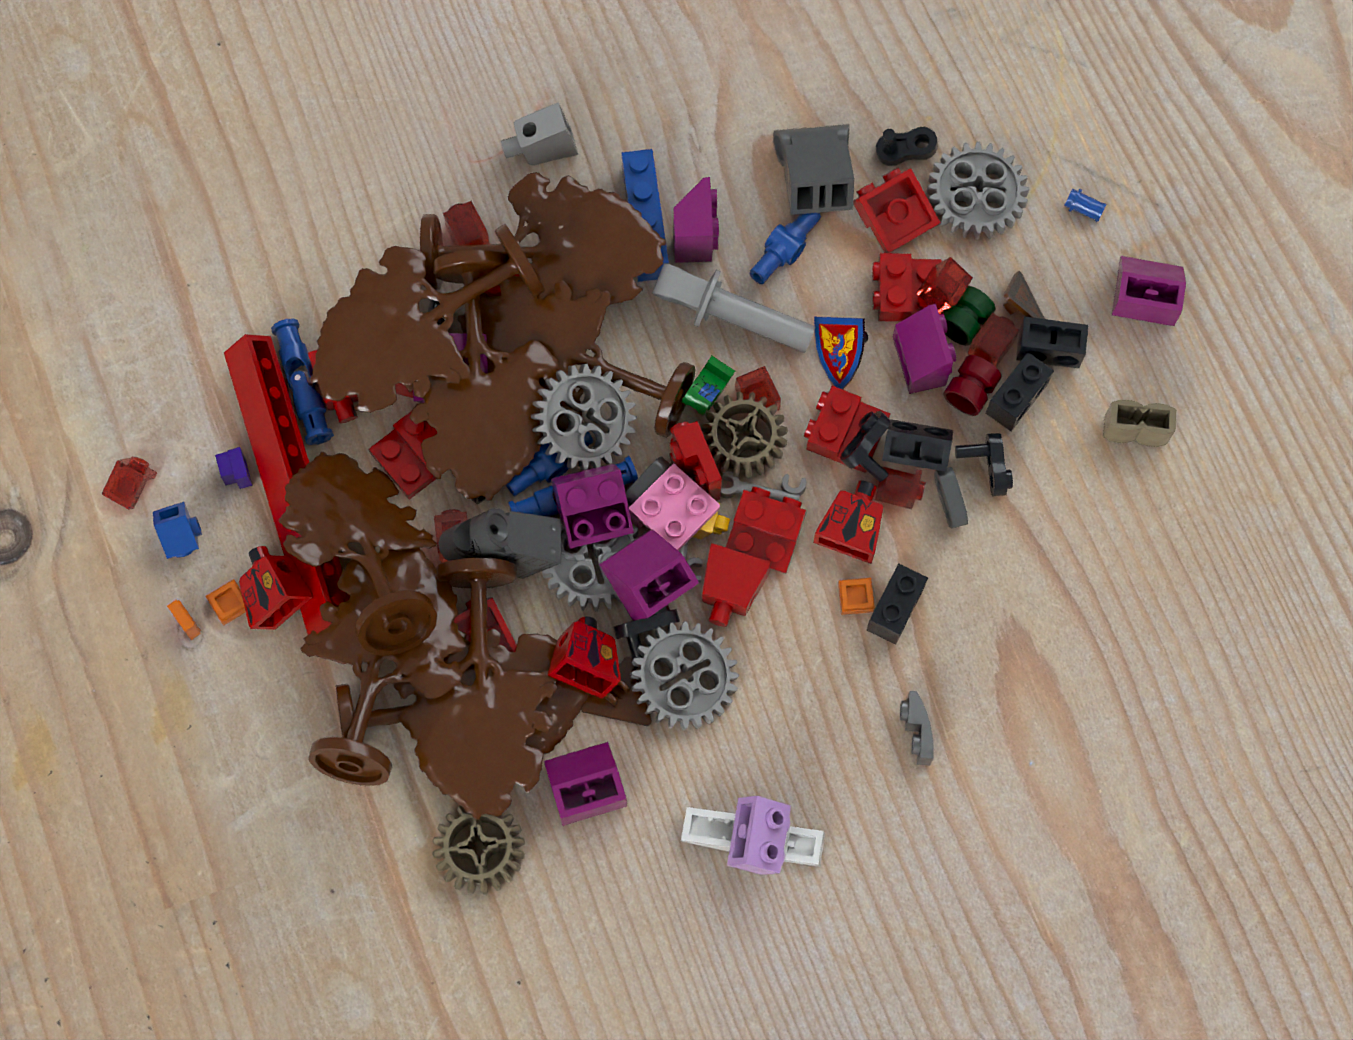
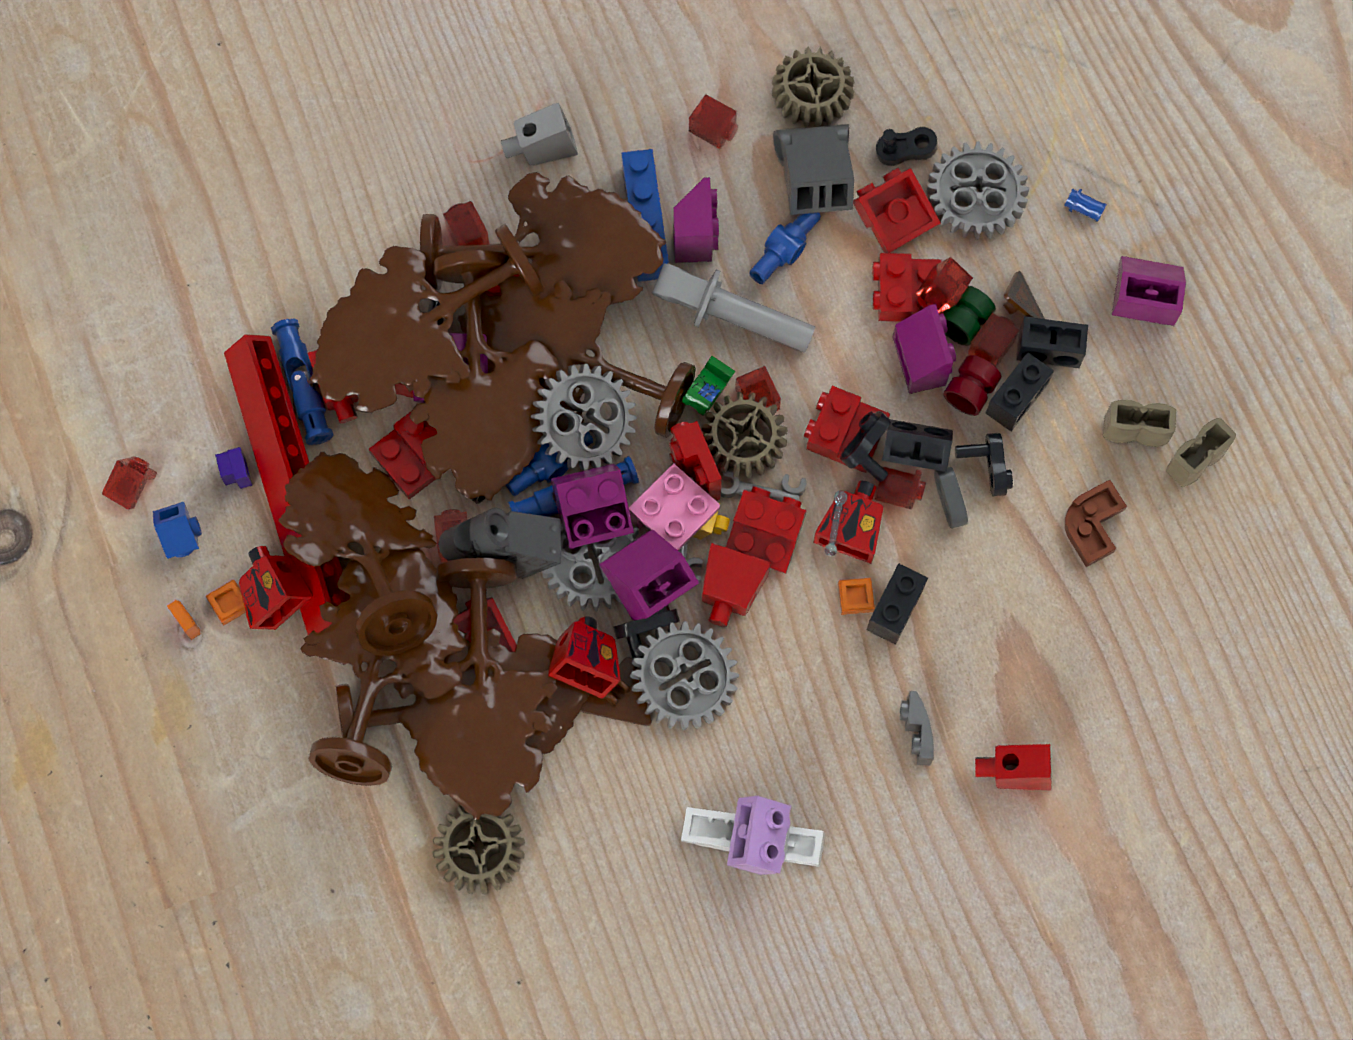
magenta slope [544,742,627,826] -> none
dark grey beam [626,456,671,507] -> none
shield [814,317,868,390] -> none
none -> clear red brick [689,94,739,149]
none -> dark tan gear [772,47,854,128]
none -> clear light blue hinge [824,491,847,557]
none -> red torso [975,744,1052,790]
none -> copper plate [1065,480,1127,567]
none -> dark tan brick [1166,418,1236,487]

